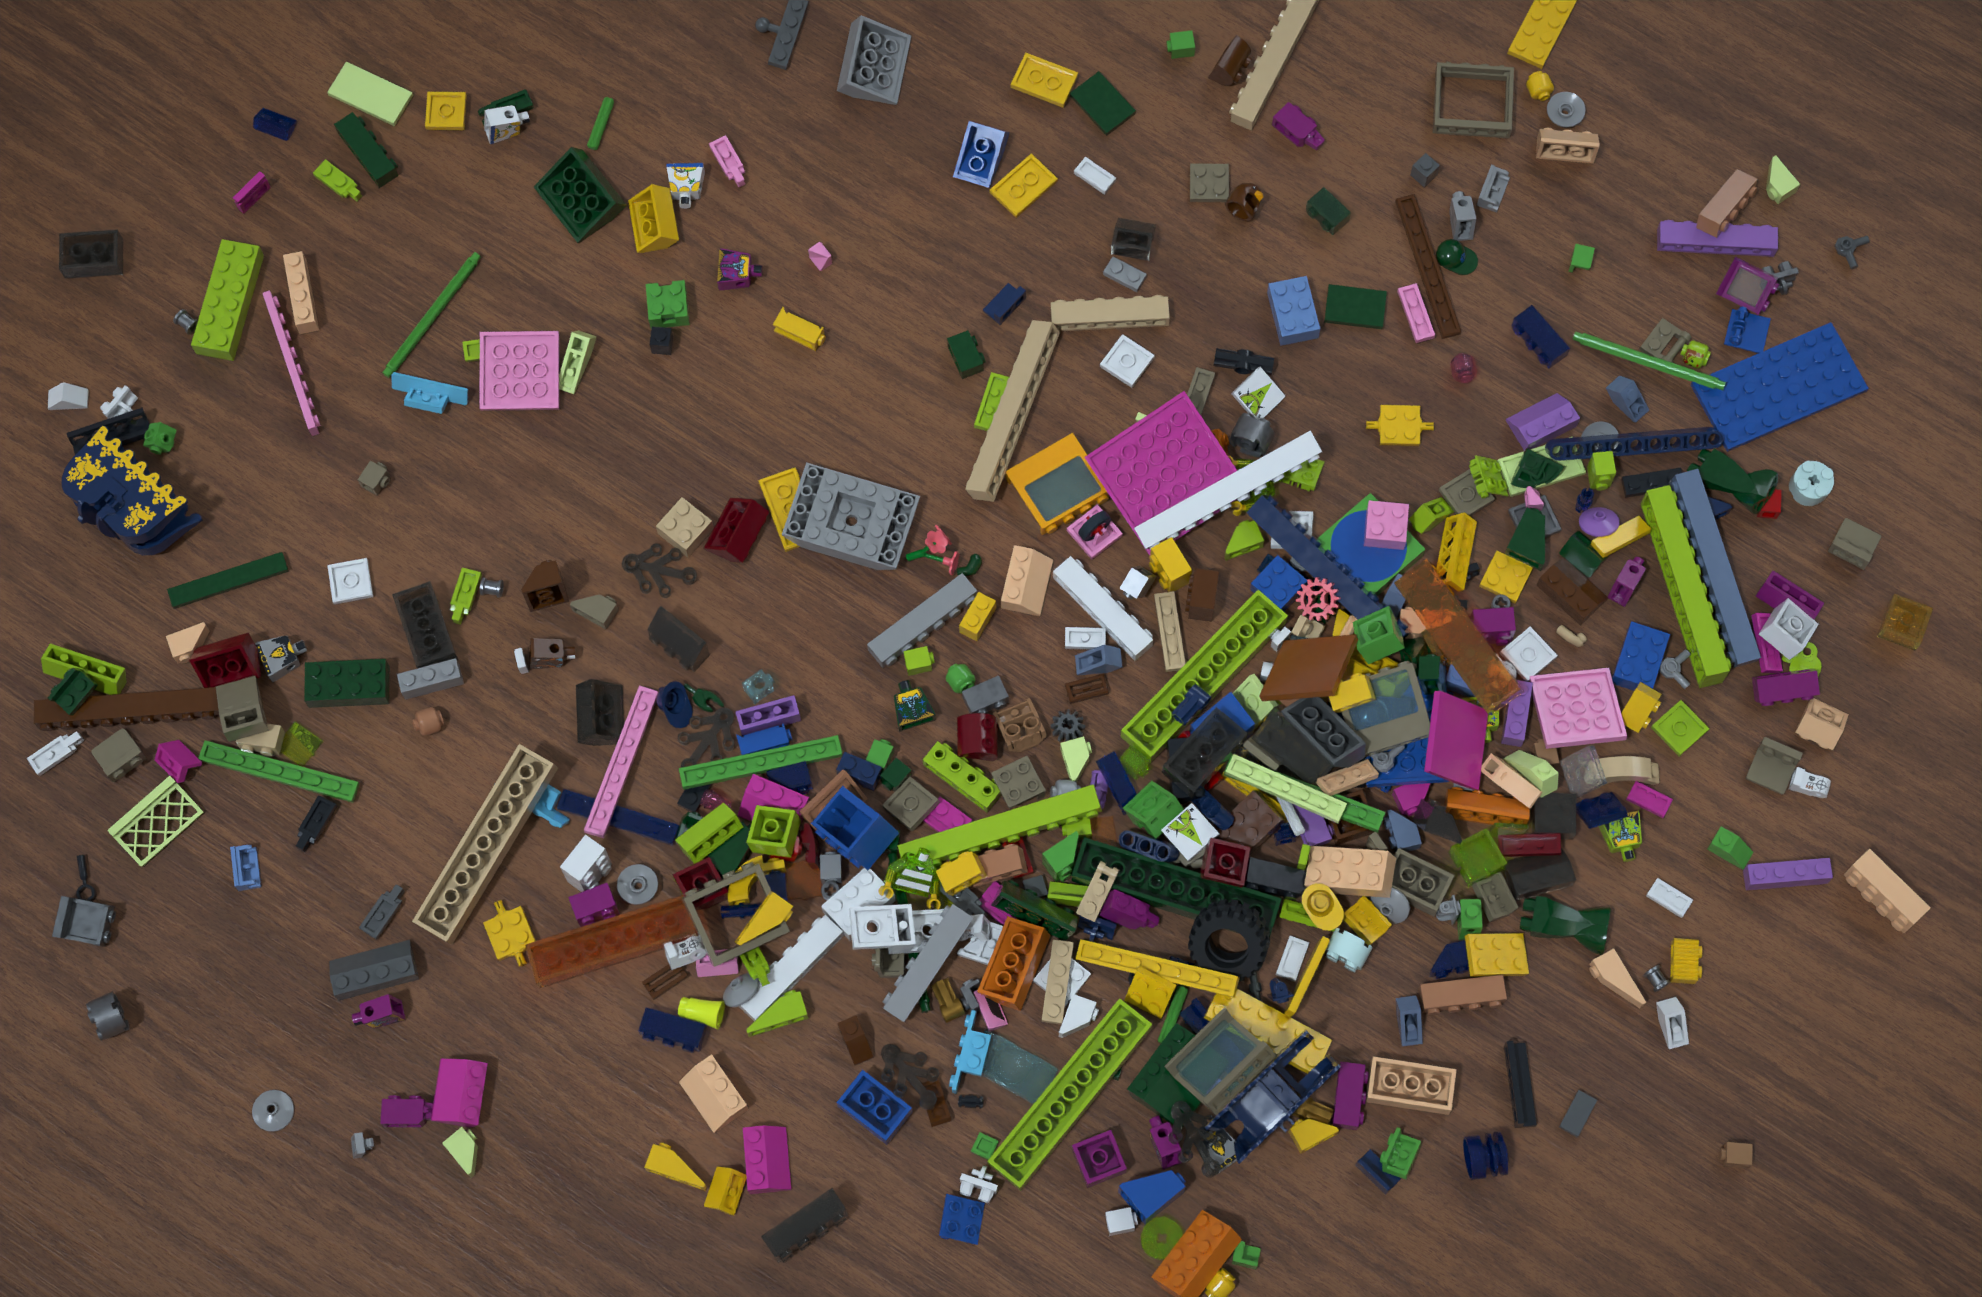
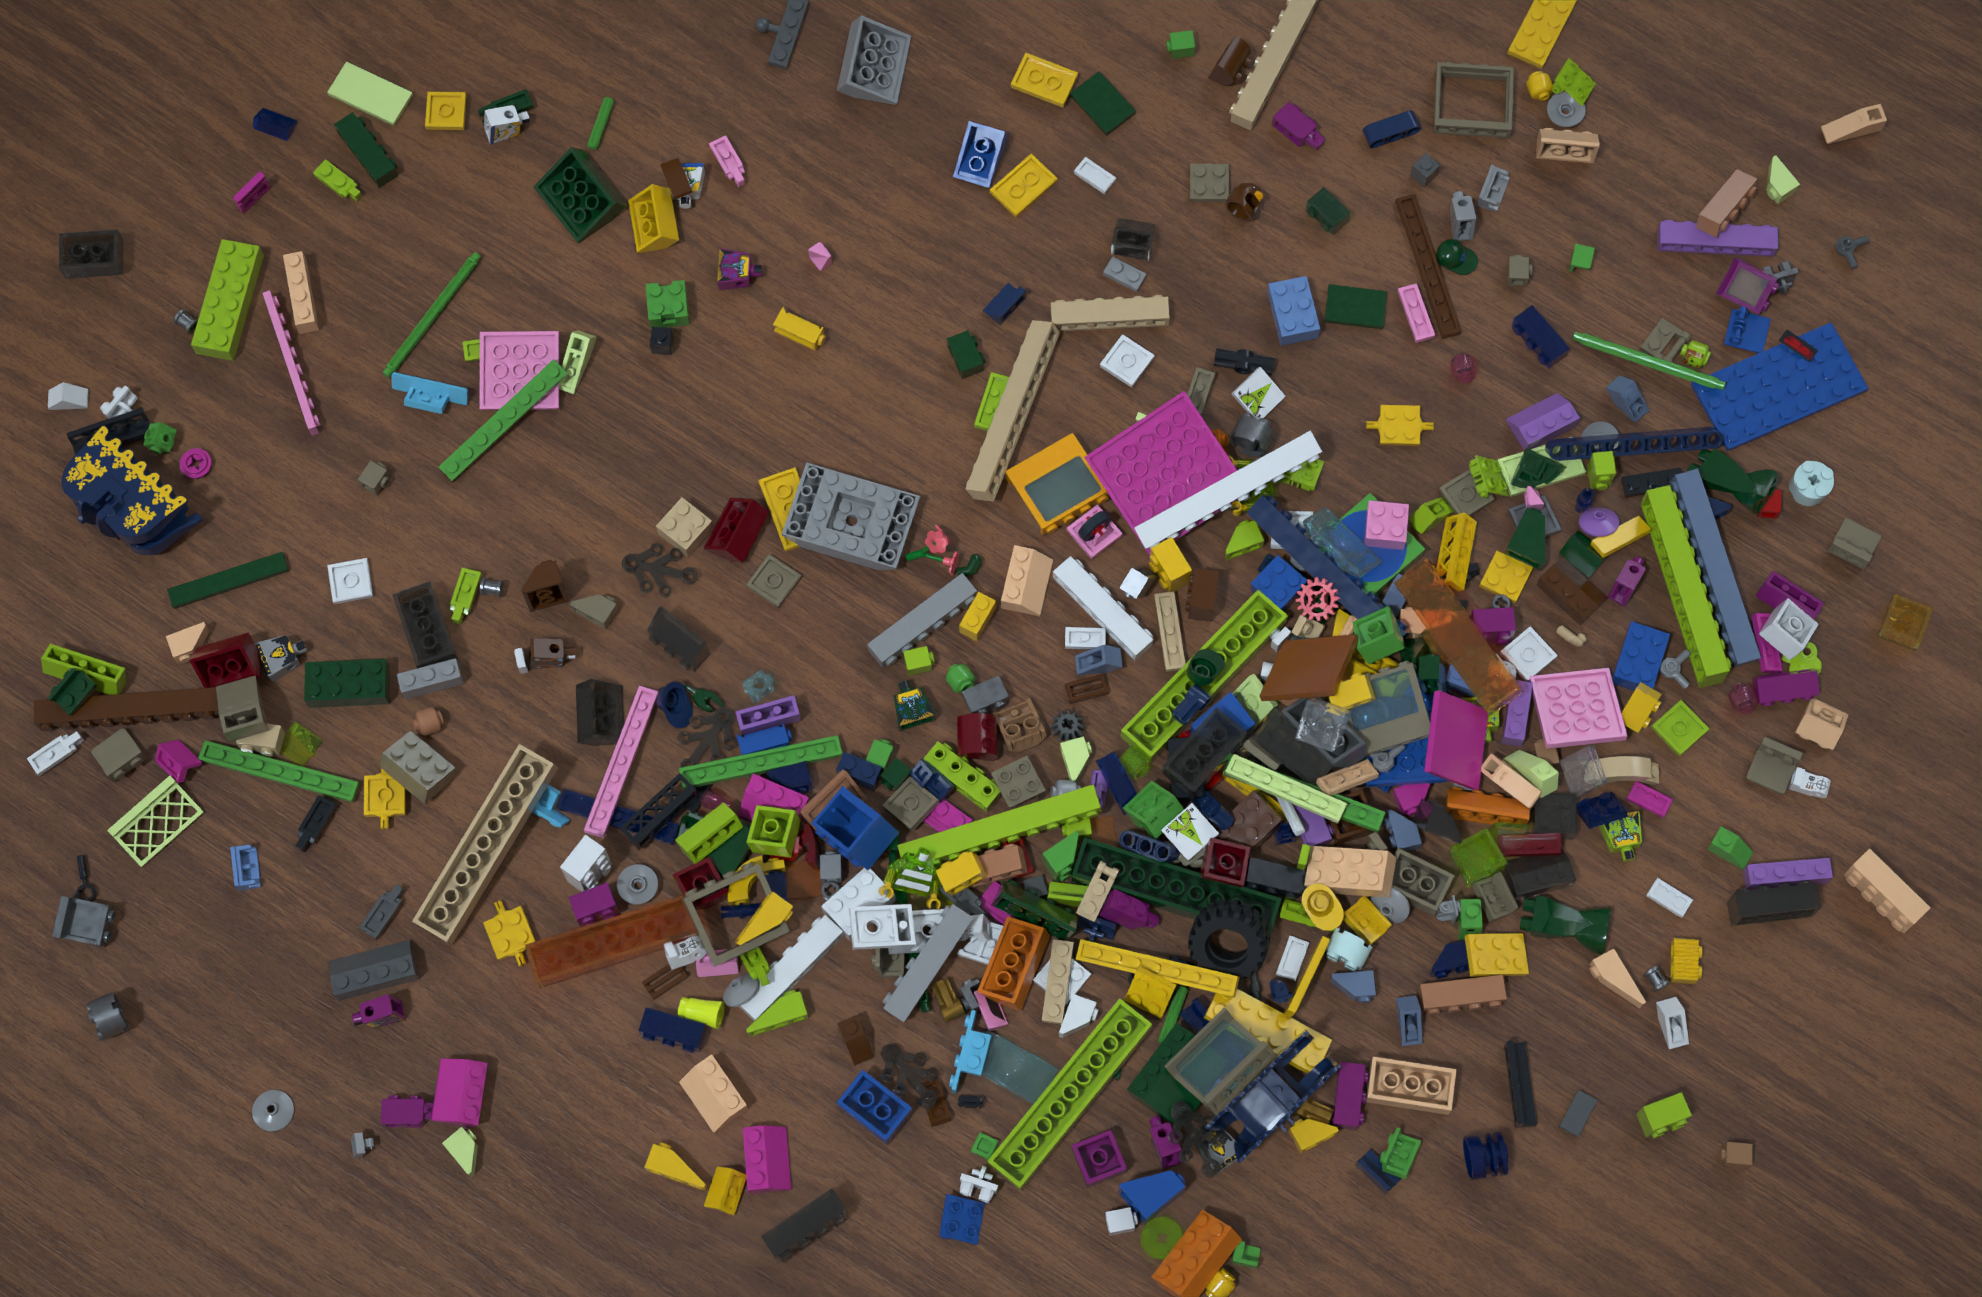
none -> dark pink gear [180,448,212,479]
none -> yellow plate [364,768,406,830]
none -> dark tan brick [379,730,455,804]
none -> bright green plate [439,359,568,482]
none -> black fence [619,773,699,851]
none -> reddish brown slope [660,158,693,200]
none -> dark tan tile [746,554,802,609]
none -> dark blue slope [910,759,955,802]
none -> dark green cap [1187,649,1225,686]
none -> clear slope [1295,697,1351,752]
none -> clear light blue slope [1302,507,1383,578]
none -> sand blue slope [1330,970,1376,1003]
none -> dark blue beam [1362,110,1421,148]
none -> dark tan brick [1507,255,1532,286]
none -> lime hinge [1552,58,1596,106]
none -> lime brick [1636,1092,1692,1139]
none -> clear smoke brick [1727,881,1821,926]
none -> clear pink head [1728,683,1758,715]
none -> sticker [1779,330,1818,362]
none -> light nougat slope [1821,104,1887,144]

